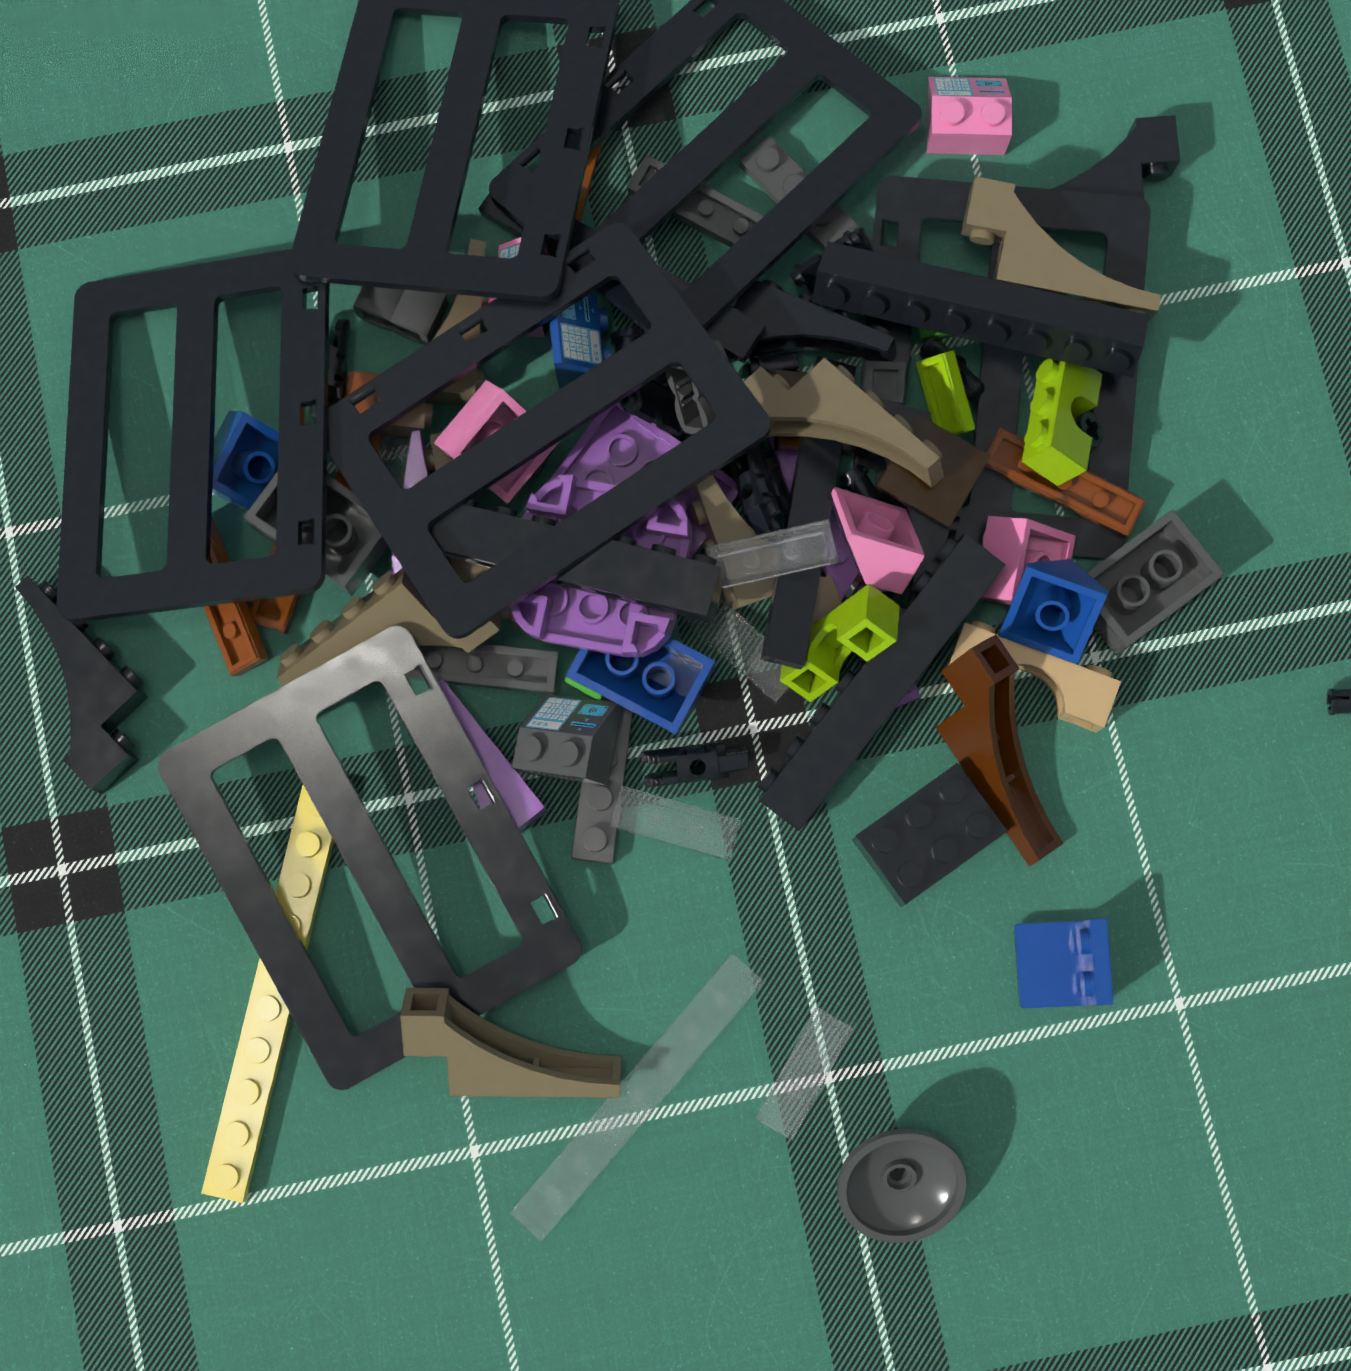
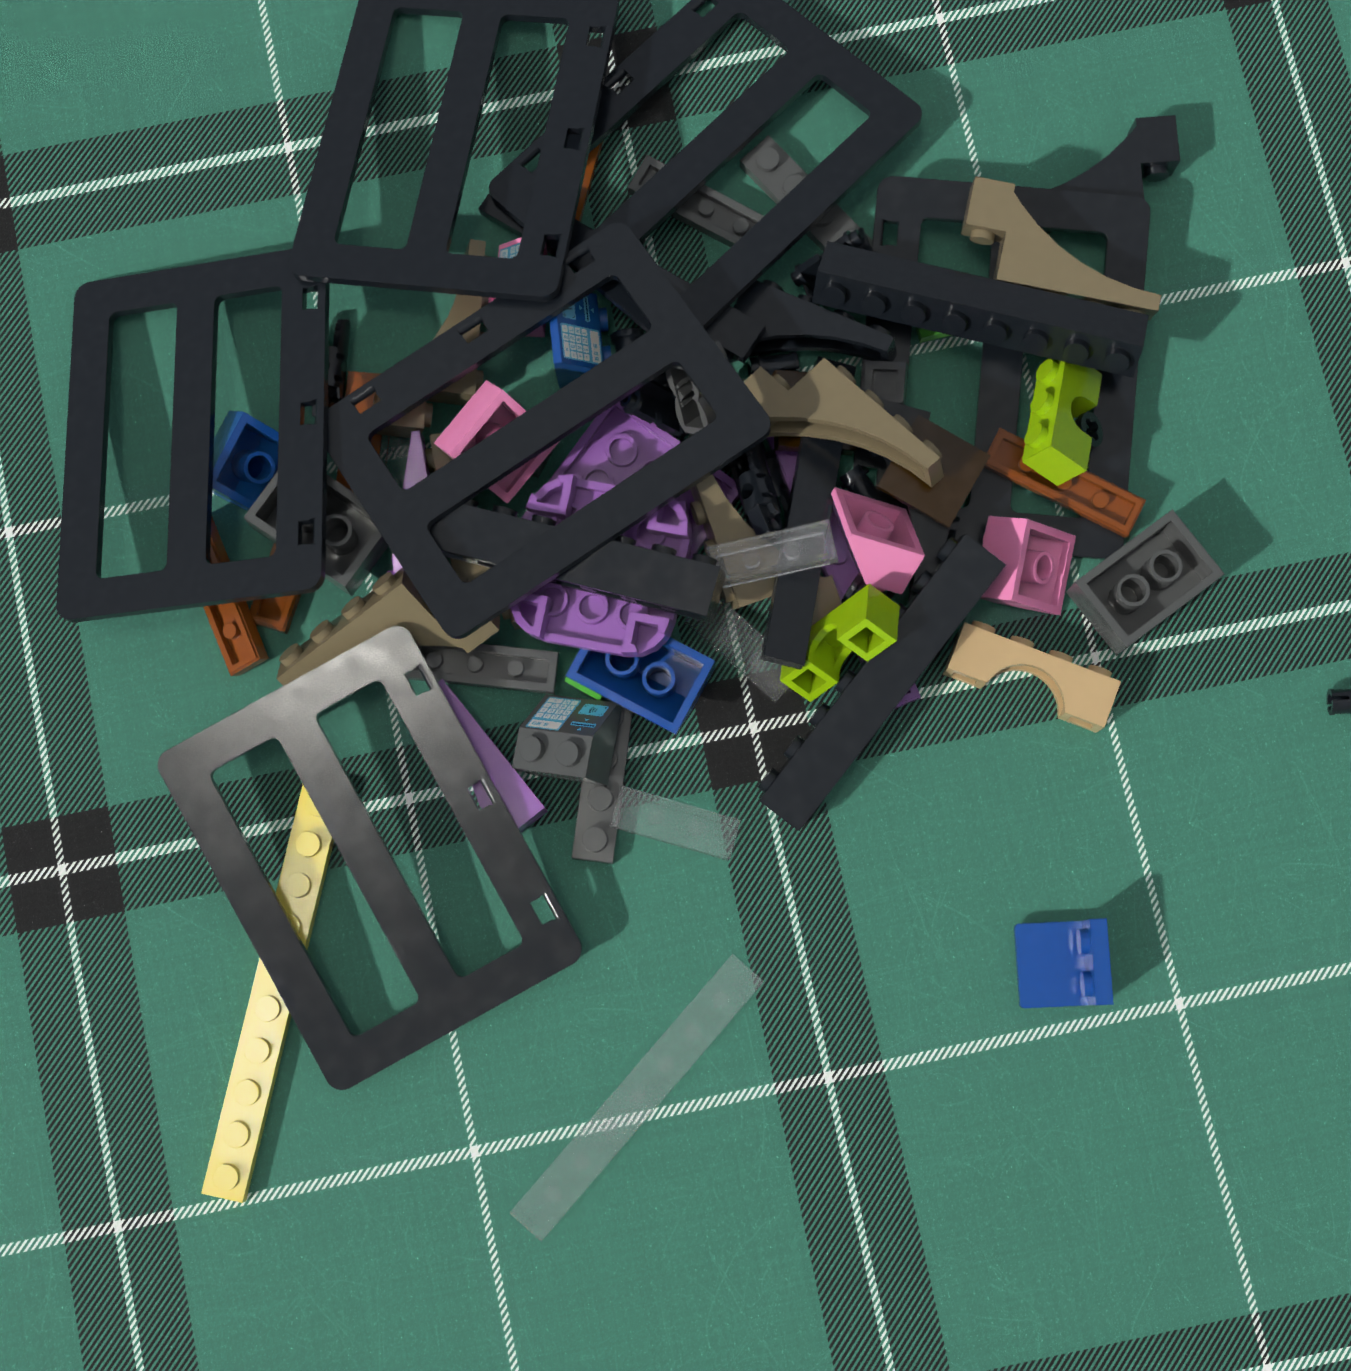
black arch [15,576,148,794] -> none
dark grey brick [353,286,448,345] -> none
dark tan arch [400,988,622,1098] -> none
black hinge [641,741,750,787] -> none
clear tile [755,1007,853,1141] -> none
dark grey dish [837,1129,967,1243] -> none
black brick [852,763,1007,907] -> none
lime tile [916,350,975,435] -> none
black axle [919,337,985,401] -> none
bright pink slope [927,77,1012,155] -> none
reddish brown arch [936,634,1063,866] -> none
blue slope [999,559,1108,664] -> none

